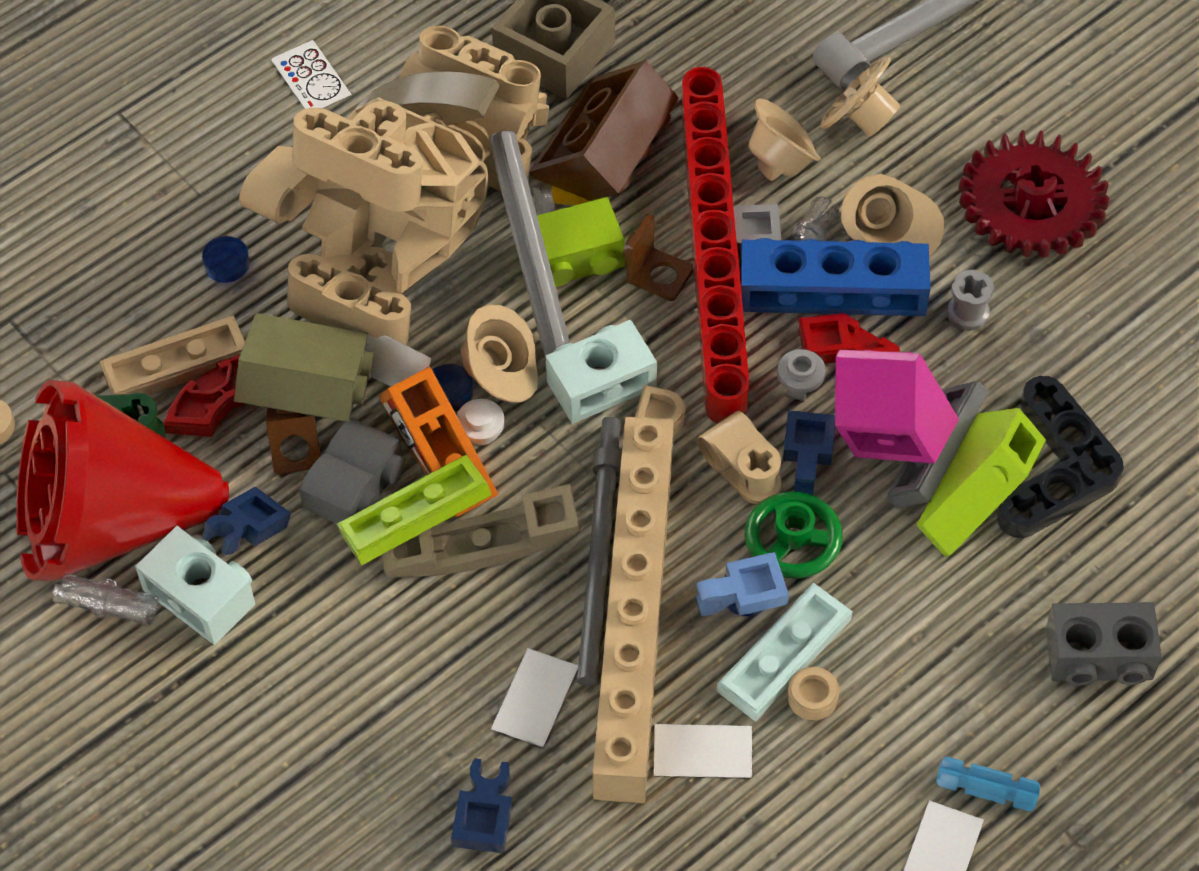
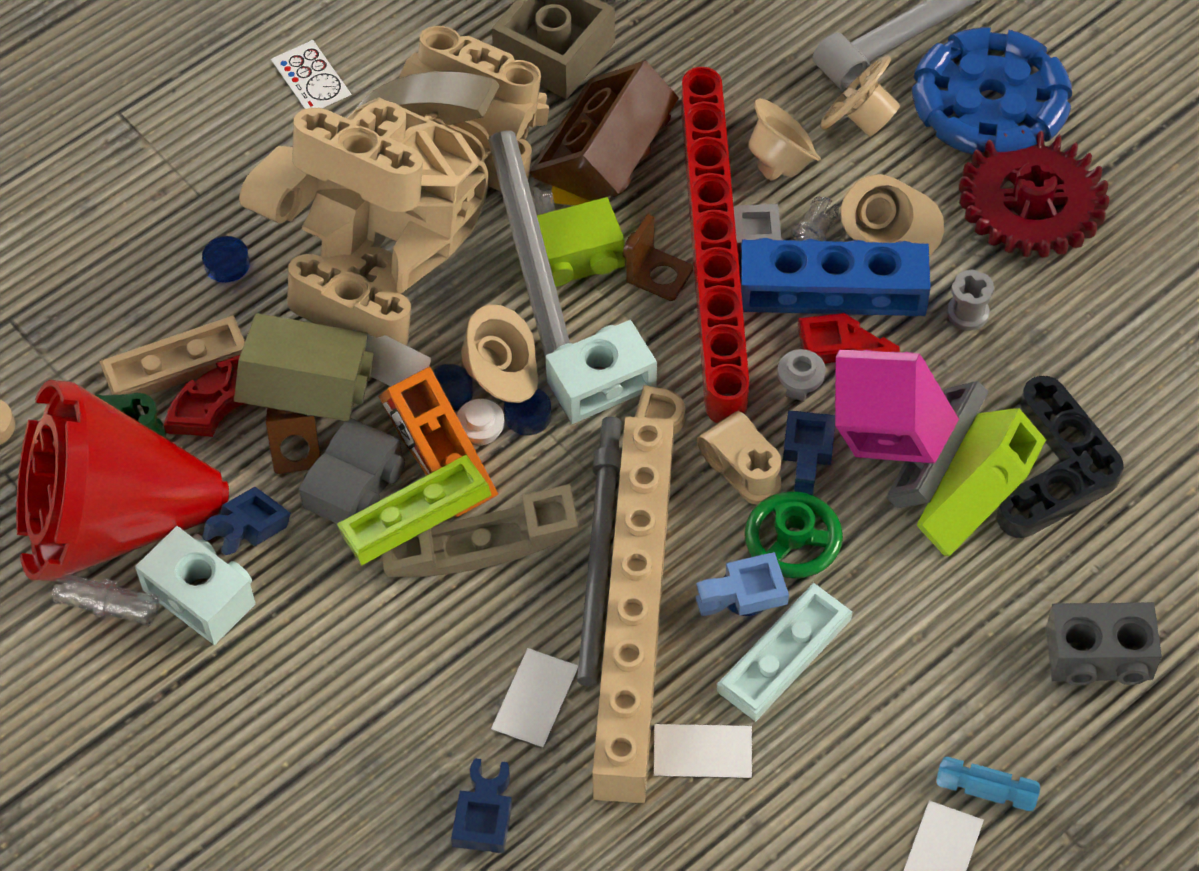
tan tile [787,667,840,721] -> none
none -> clear blue tile [504,388,552,435]
none -> blue plate [912,27,1072,155]

